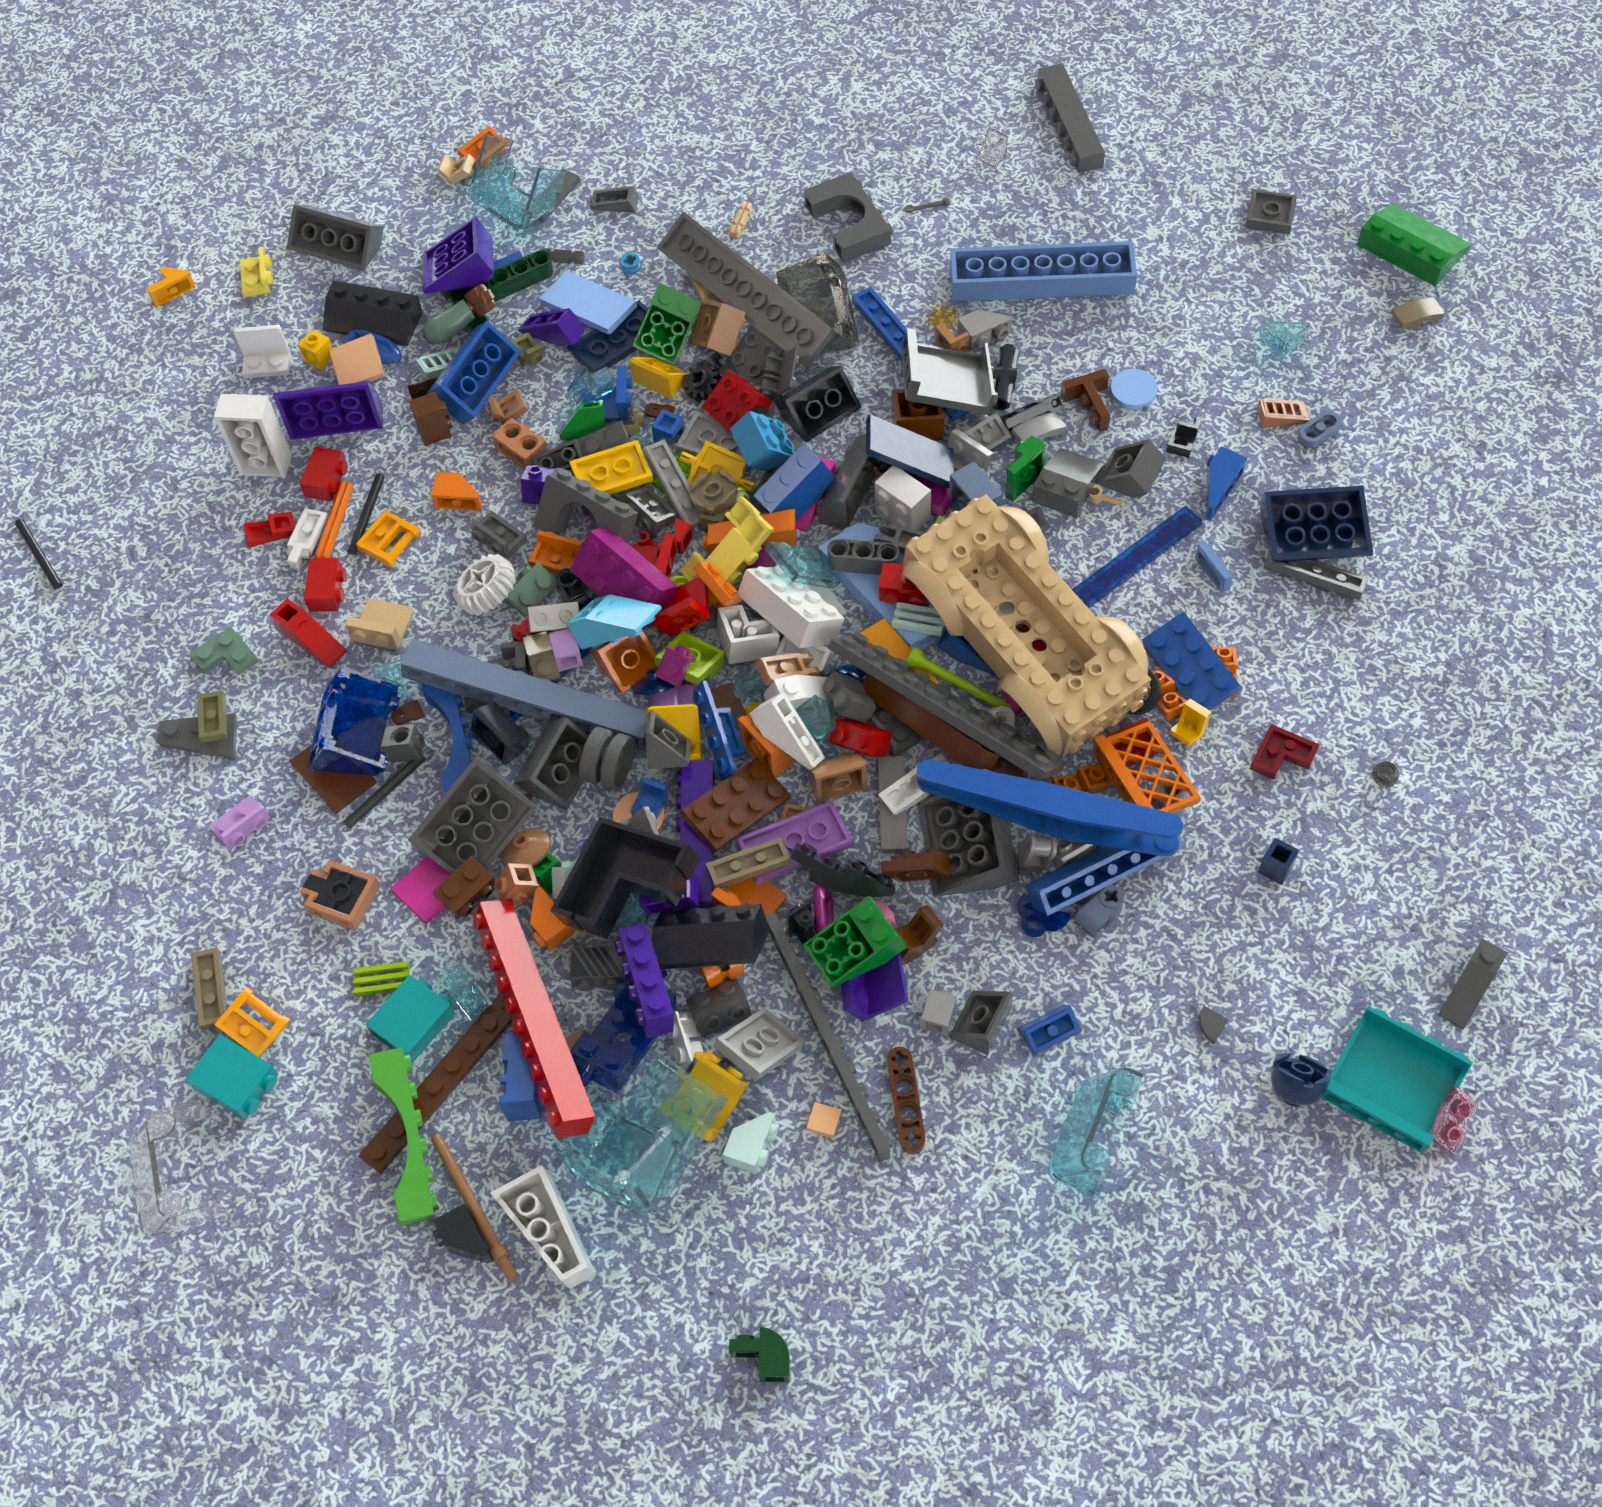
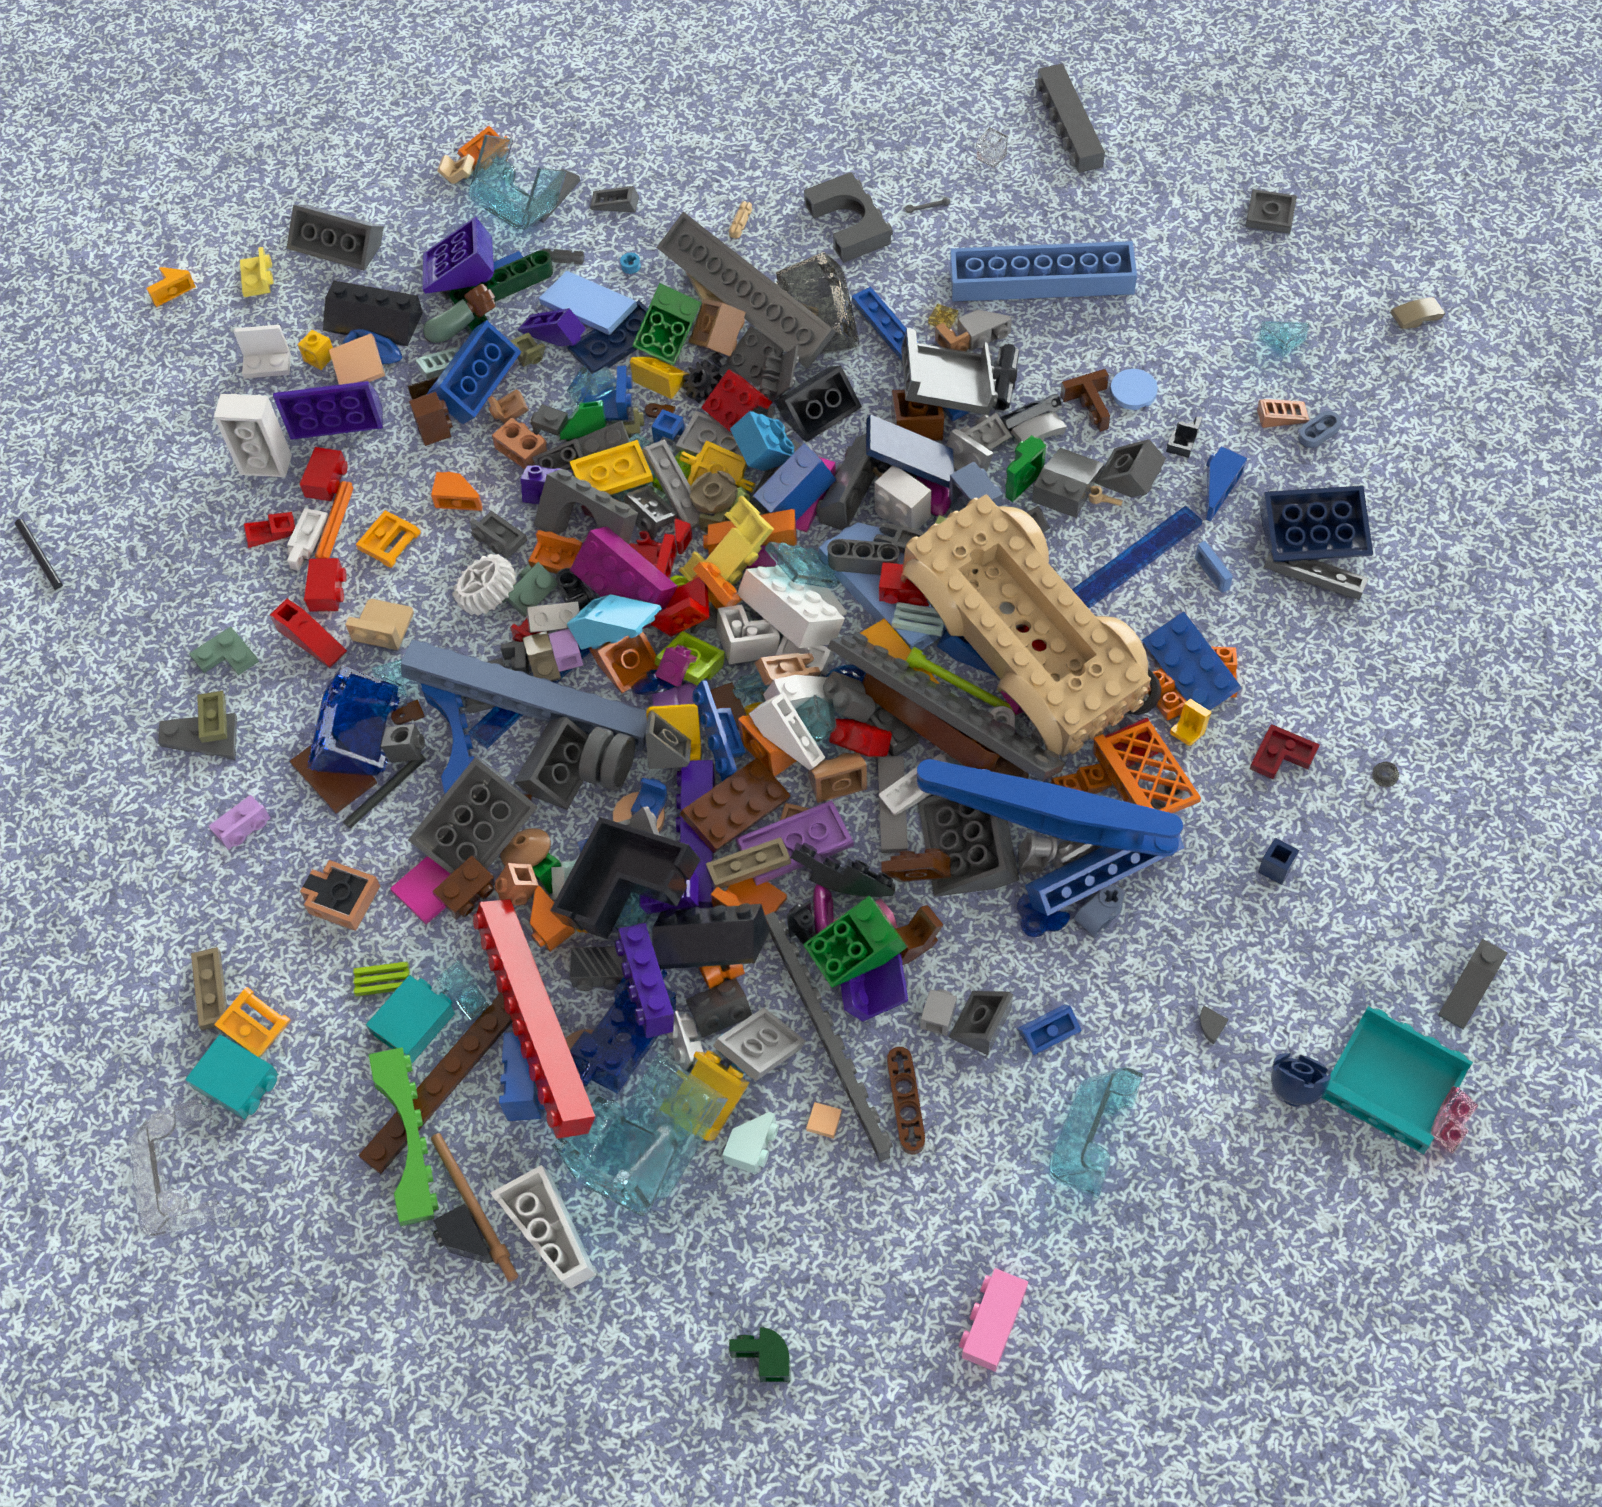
black bar [347,474,385,555] -> none
black slope [471,702,530,766] -> none
green slope [1357,203,1472,287] -> none
none -> dark grey bracket [530,404,568,436]
none -> bright pink brick [959,1268,1028,1372]

